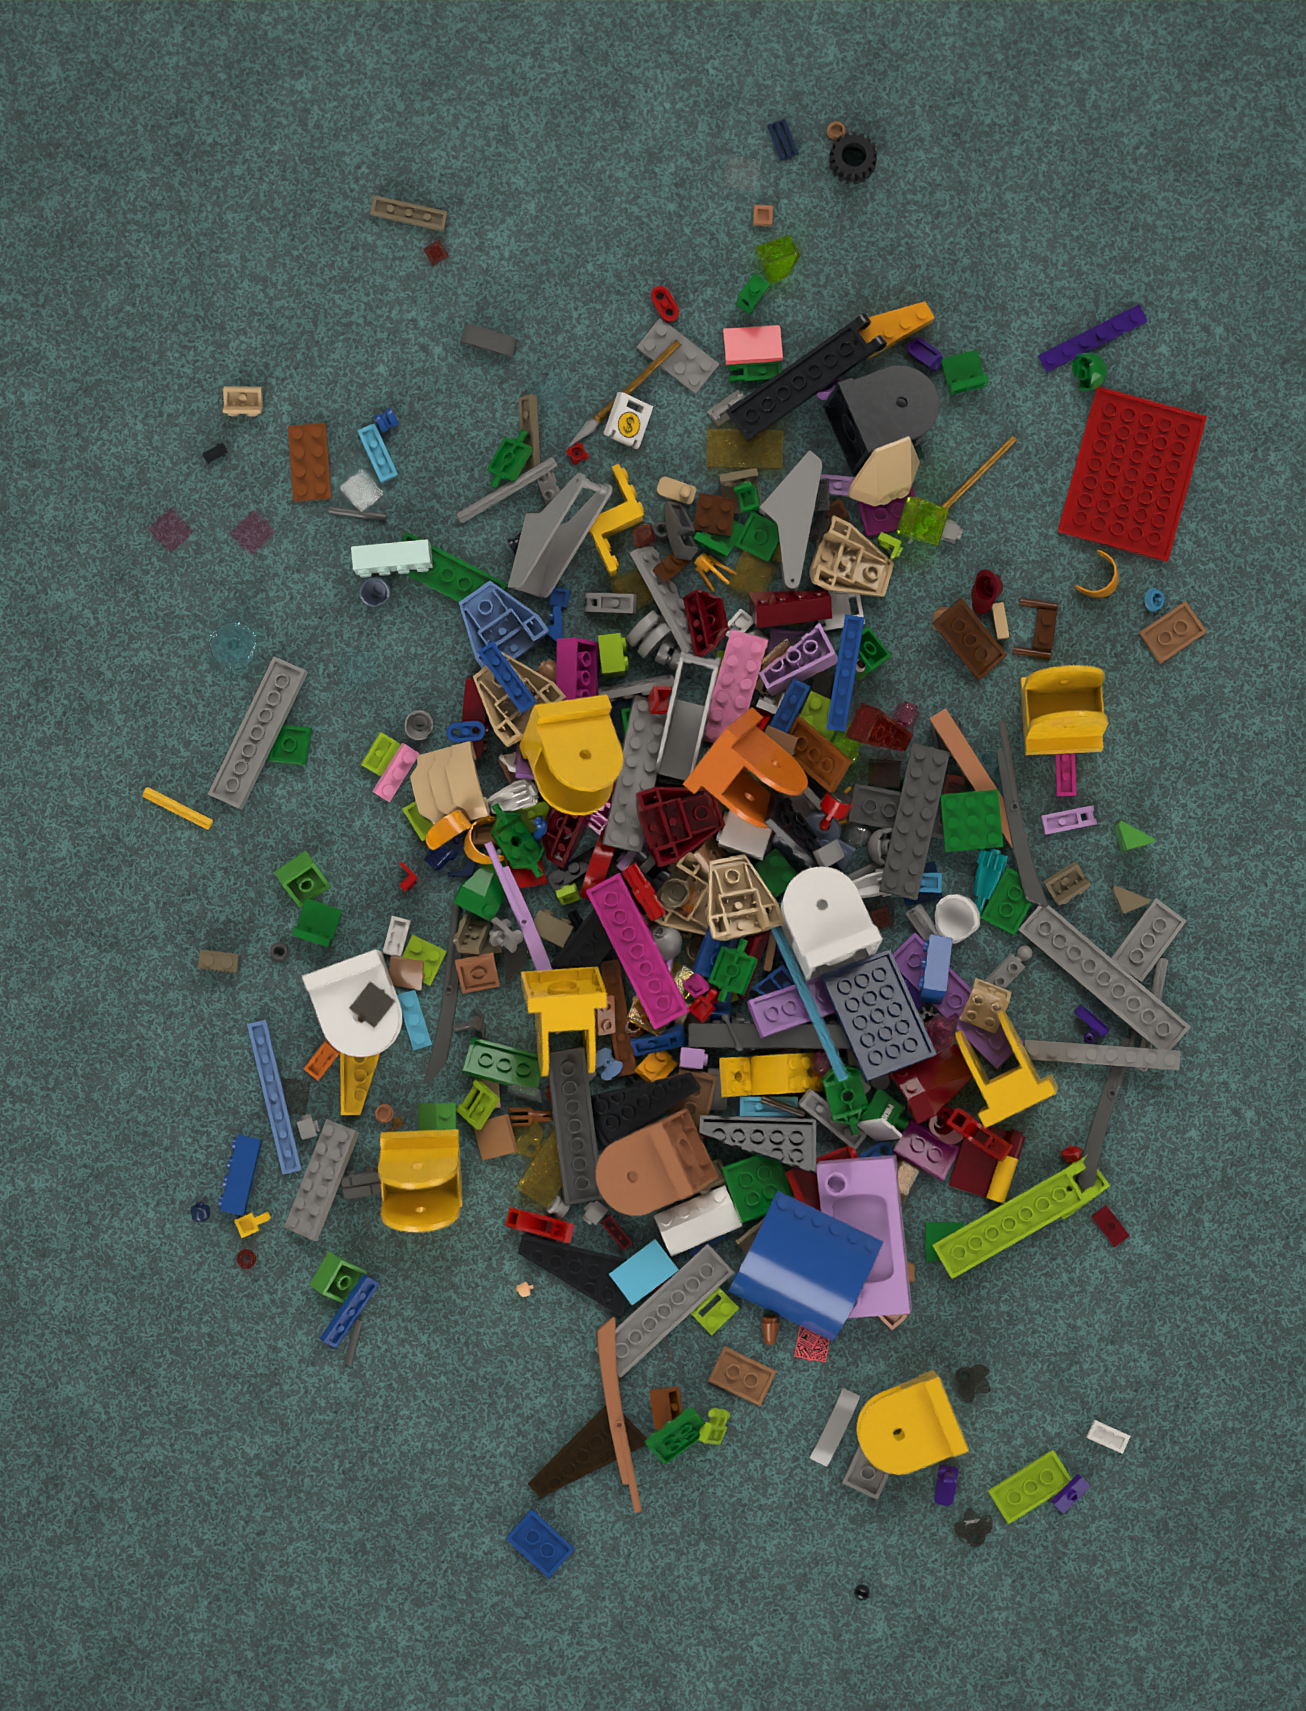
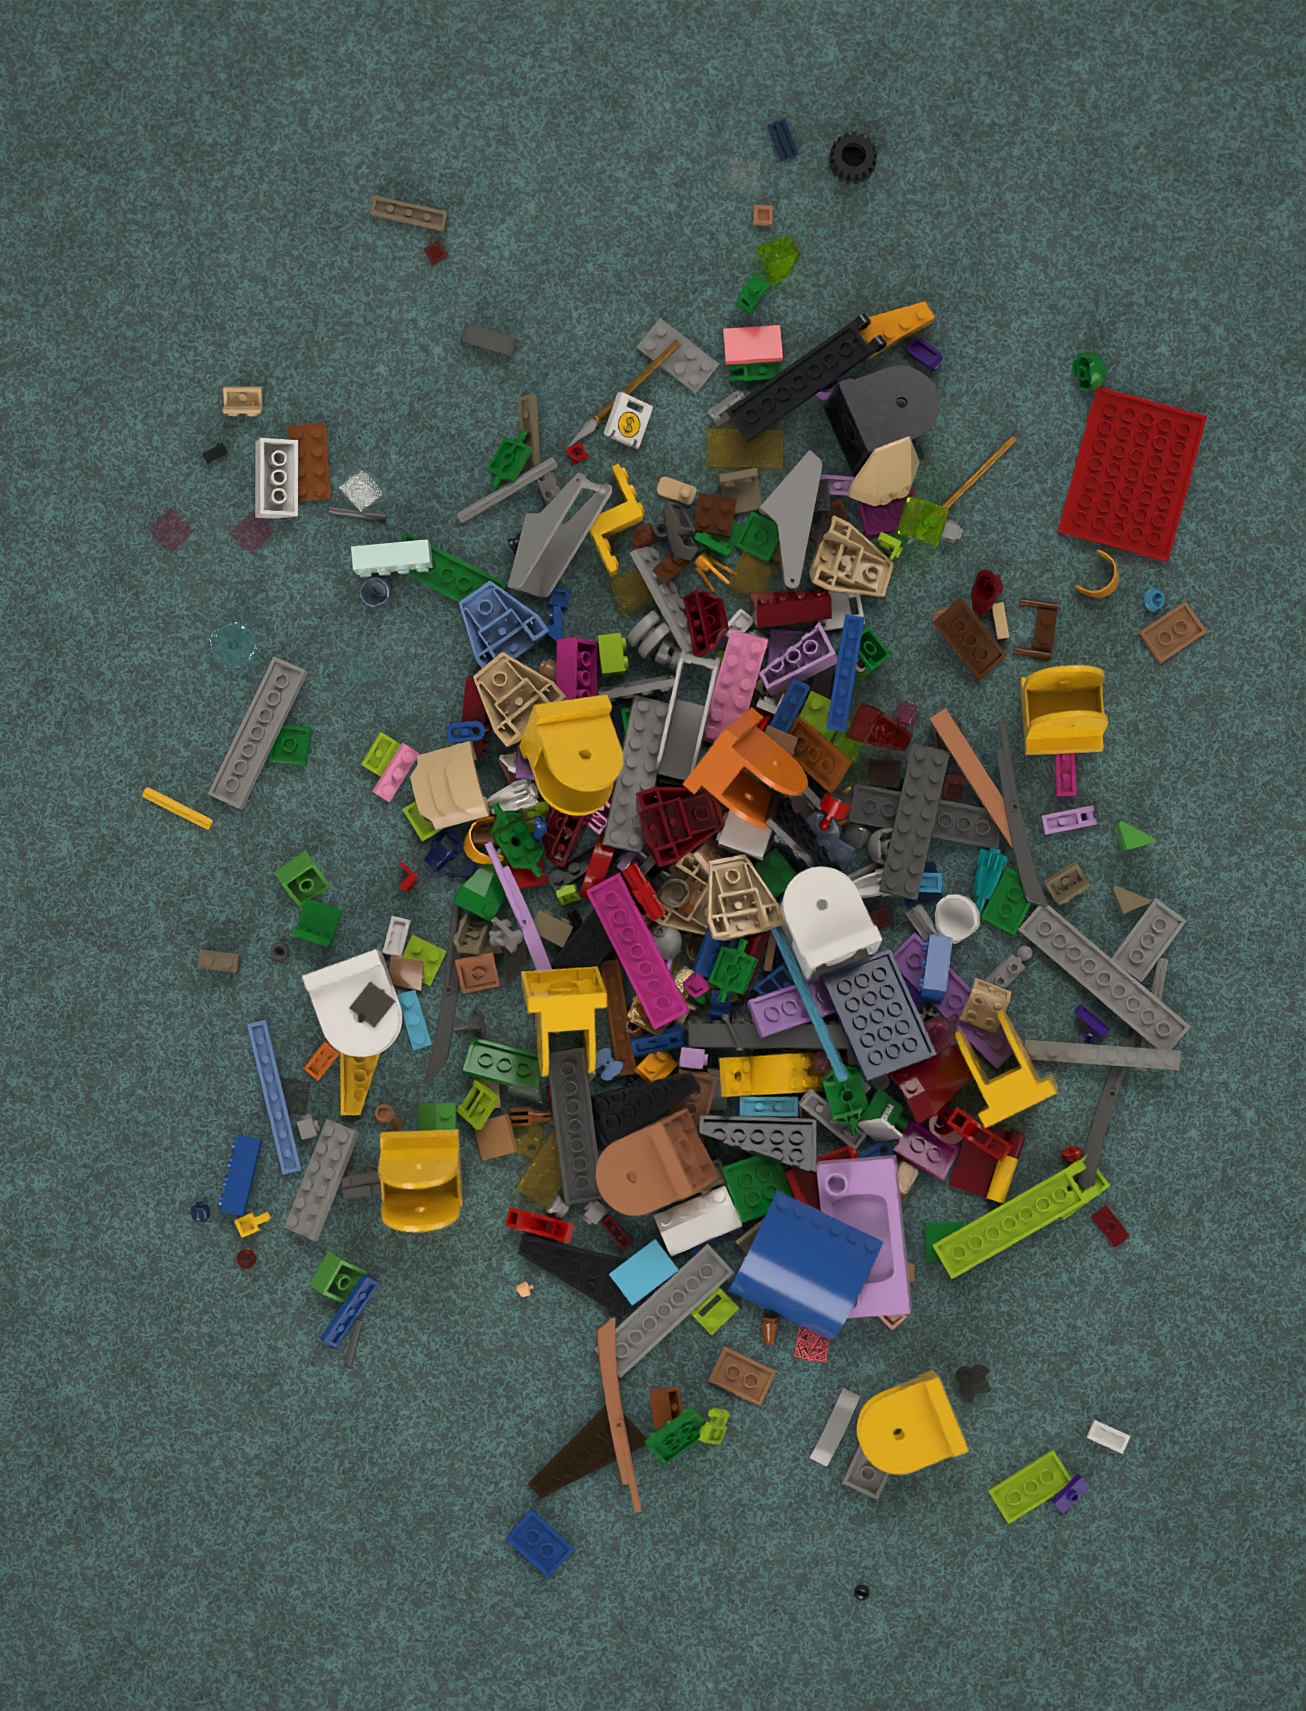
medium azure plate [358,423,398,483] -> none
blue wheel [373,408,399,433] -> none
light grey hair [404,710,433,740] -> none
light orange piece [425,810,472,850] -> none
blue plate [478,641,538,714] -> none
light grey plate [584,593,636,613] -> none
nougat bracket [594,995,616,1036] -> none
red panel [647,686,672,714] -> none
red plate [651,286,679,323] -> none
red plate [689,988,719,1022] -> none
green bracket [734,481,761,513] -> none
dark brown piece [760,1095,805,1118] -> none
piece [761,638,792,669] -> none
light grey slope [813,839,845,867] -> none
medium nougat plate [827,121,846,141] -> none
dark purple piece [934,1465,958,1506] -> none
green plate [940,789,1003,852] -> none
green bracket [941,350,989,396] -> none
clear smoke plate [954,1508,993,1547] -> none
dark purple plate [1038,304,1148,373] -> none
none -> white slope [255,438,298,518]

